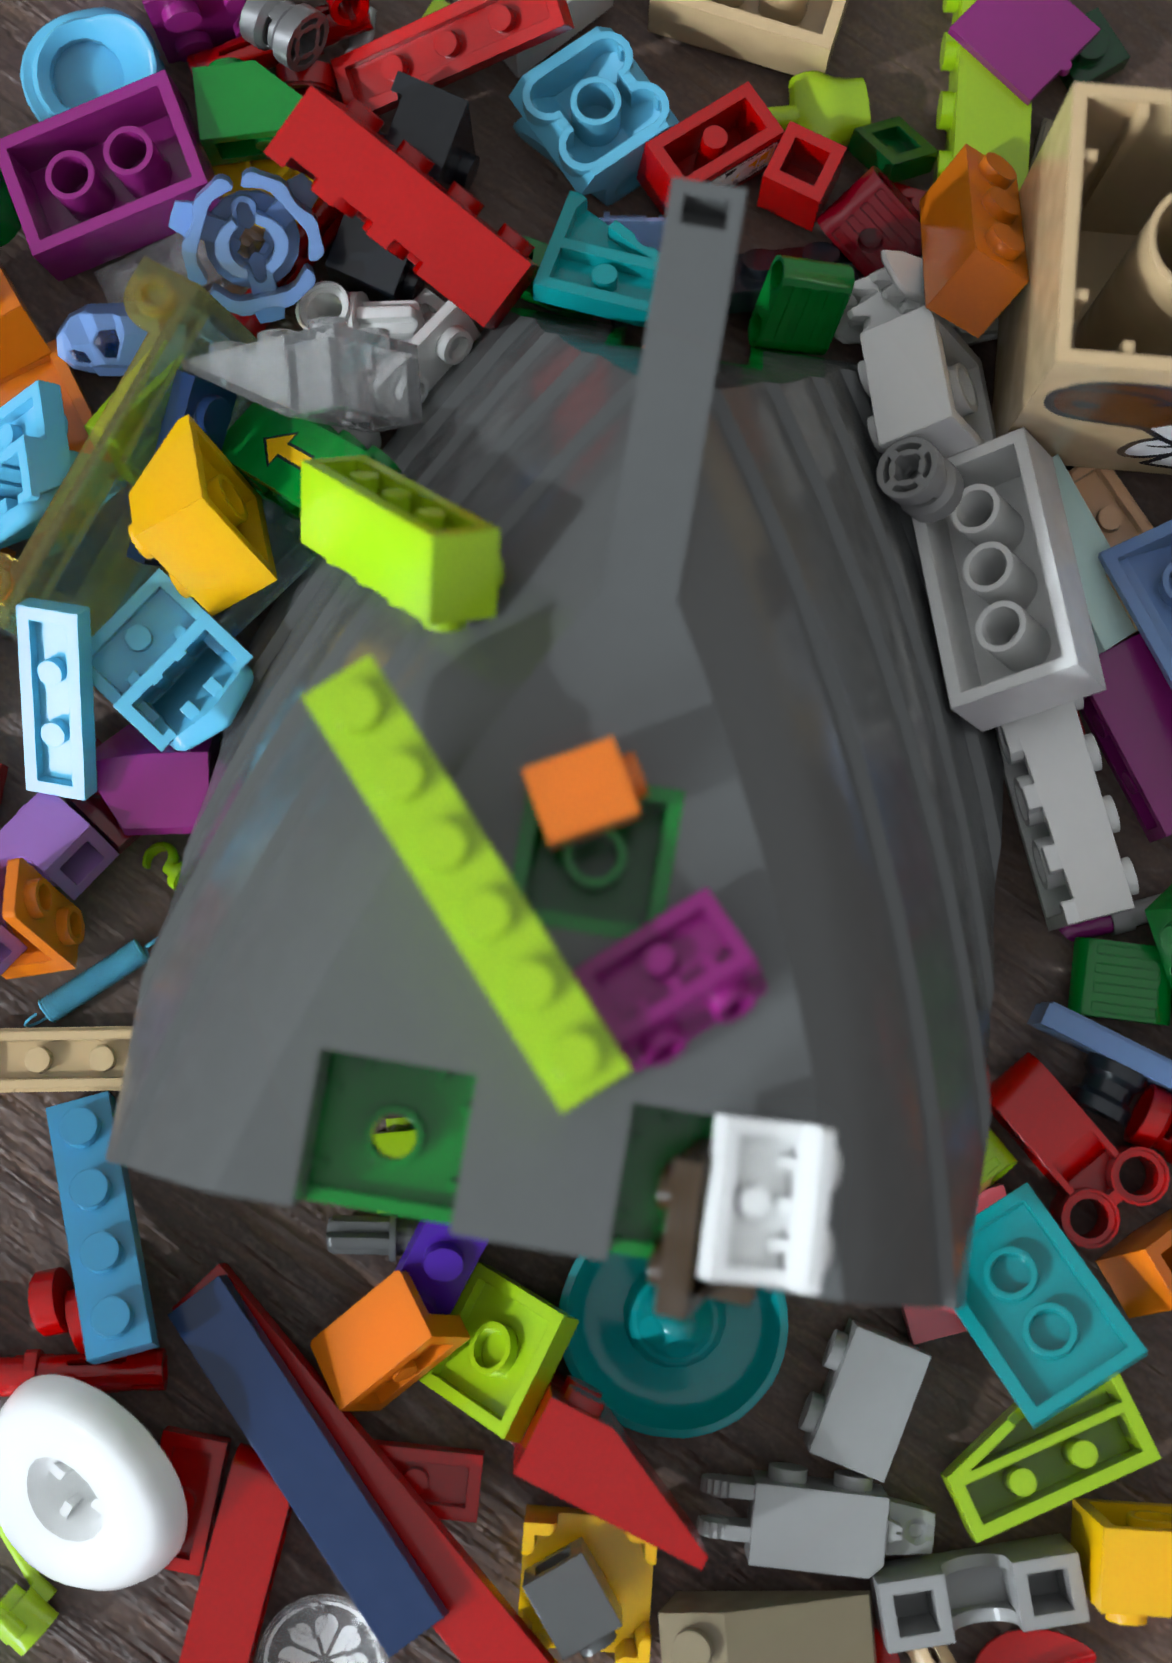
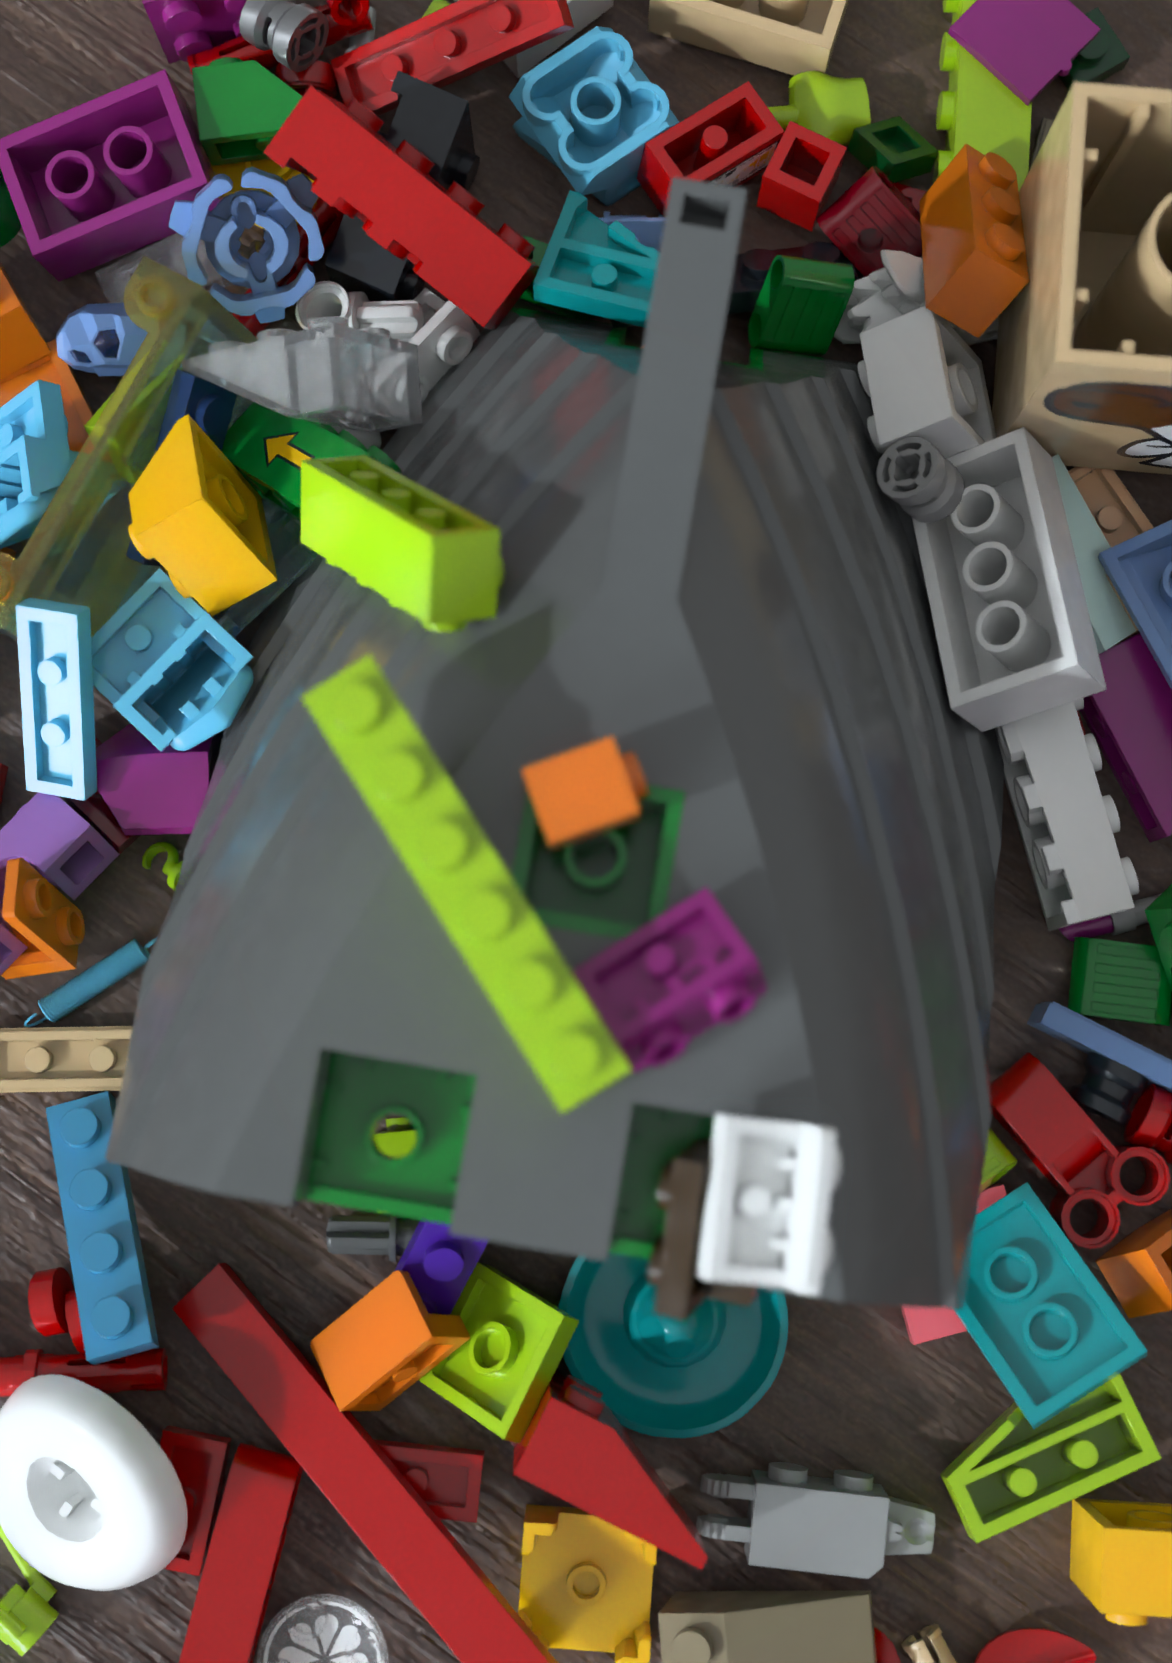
medium azure piece [20,7,165,122] -> none
dark blue tile [167,1275,449,1658] -> none
dark grey brick [523,1536,623,1661] -> none
light grey brick [798,1318,932,1483] -> none
light grey arch [869,1533,1090,1654] -> none

